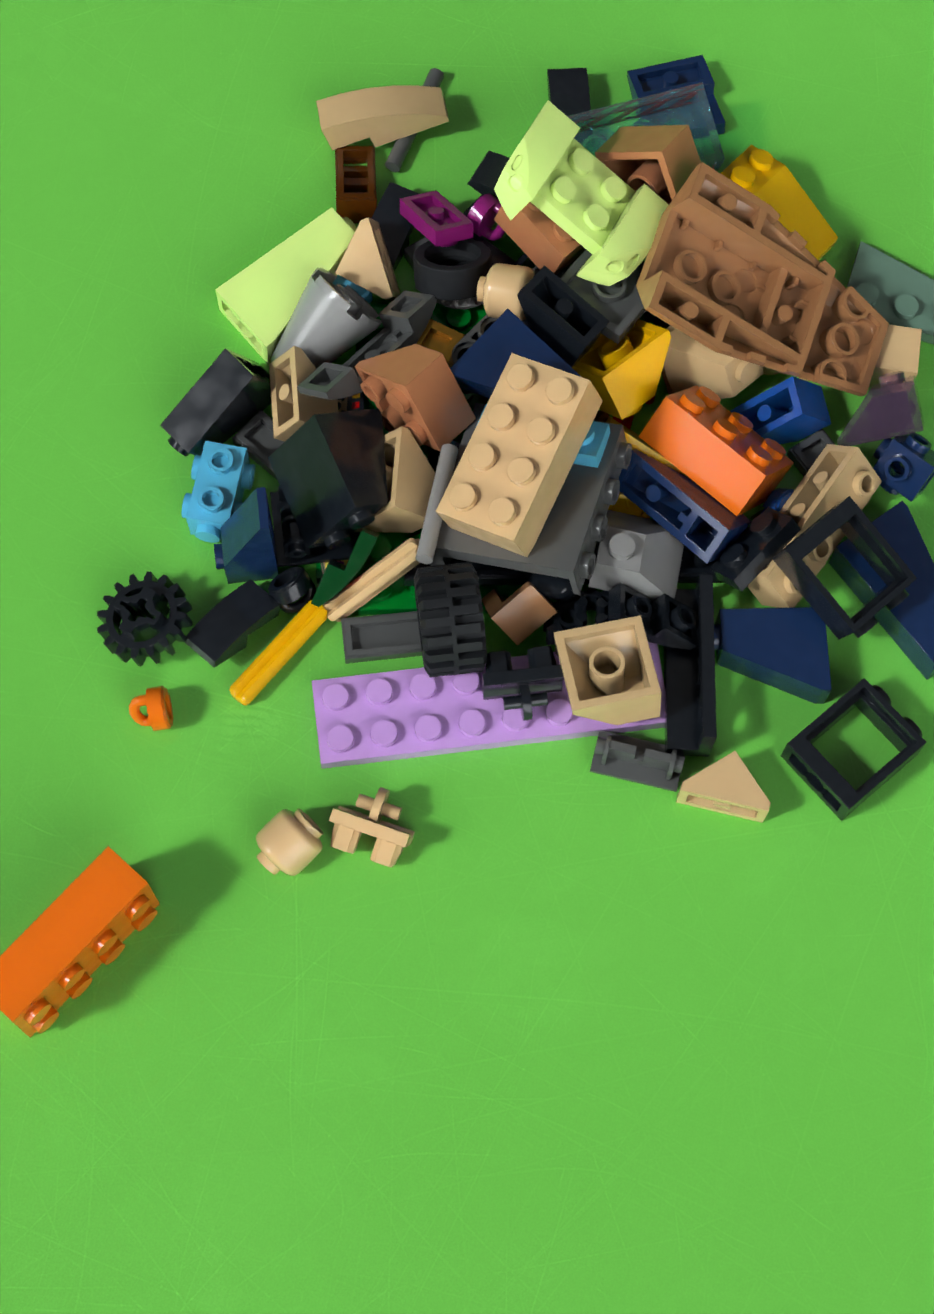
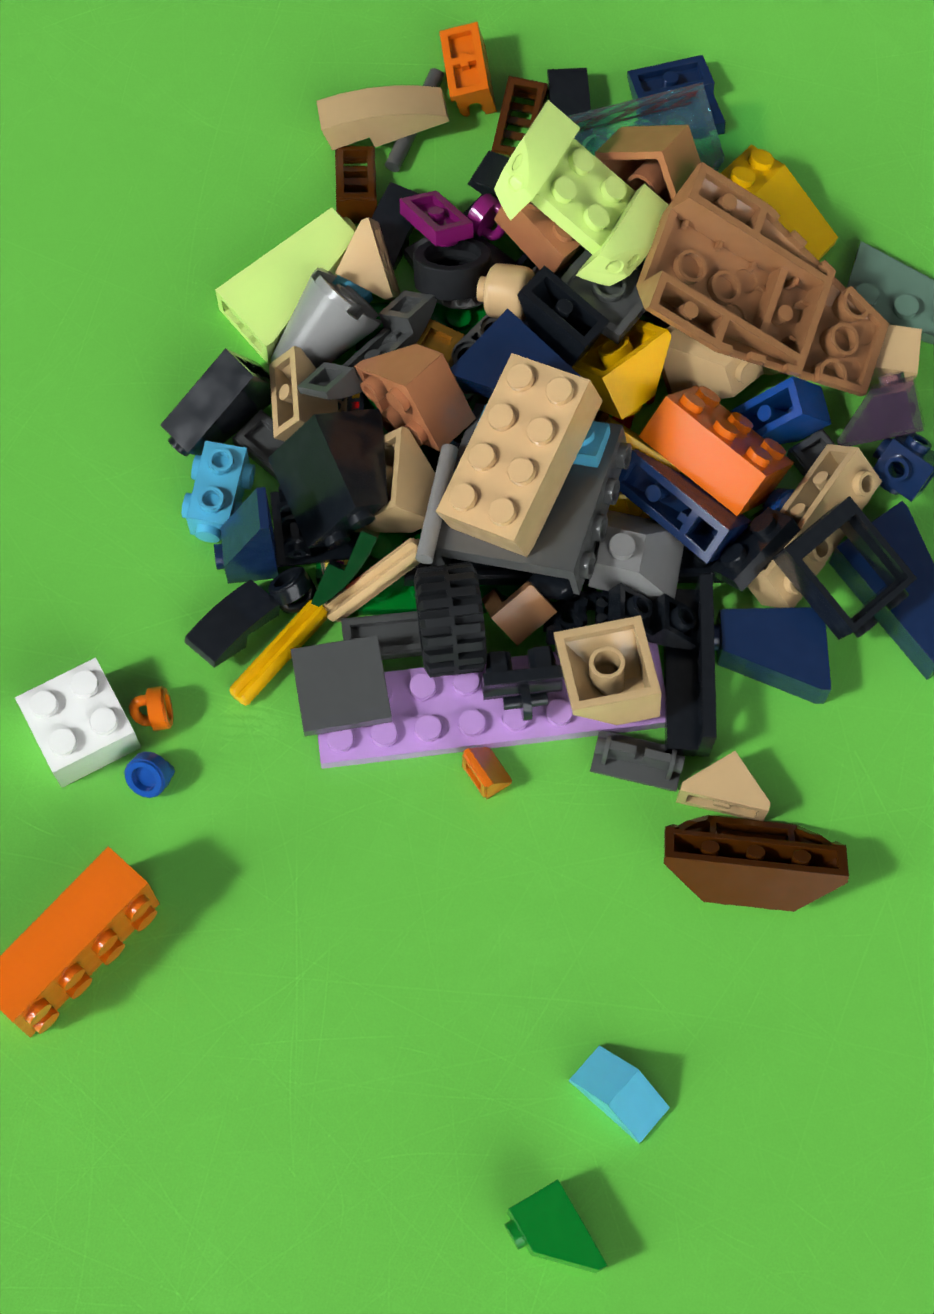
black gear [97,572,193,666] -> none
tan head [256,809,323,876] -> none
tan hips [329,787,415,868] -> none
black window [781,678,926,821] -> none
none -> white brick [15,657,142,788]
none -> blue tile [124,751,175,798]
none -> dark grey tile [290,635,392,737]
none -> orange hinge [439,22,497,117]
none -> orange slope [462,747,512,799]
none -> reddish brown slope [491,76,548,158]
none -> green slope [504,1179,608,1273]
none -> medium azure slope [569,1045,670,1144]
none -> reddish brown wedge [664,815,849,912]

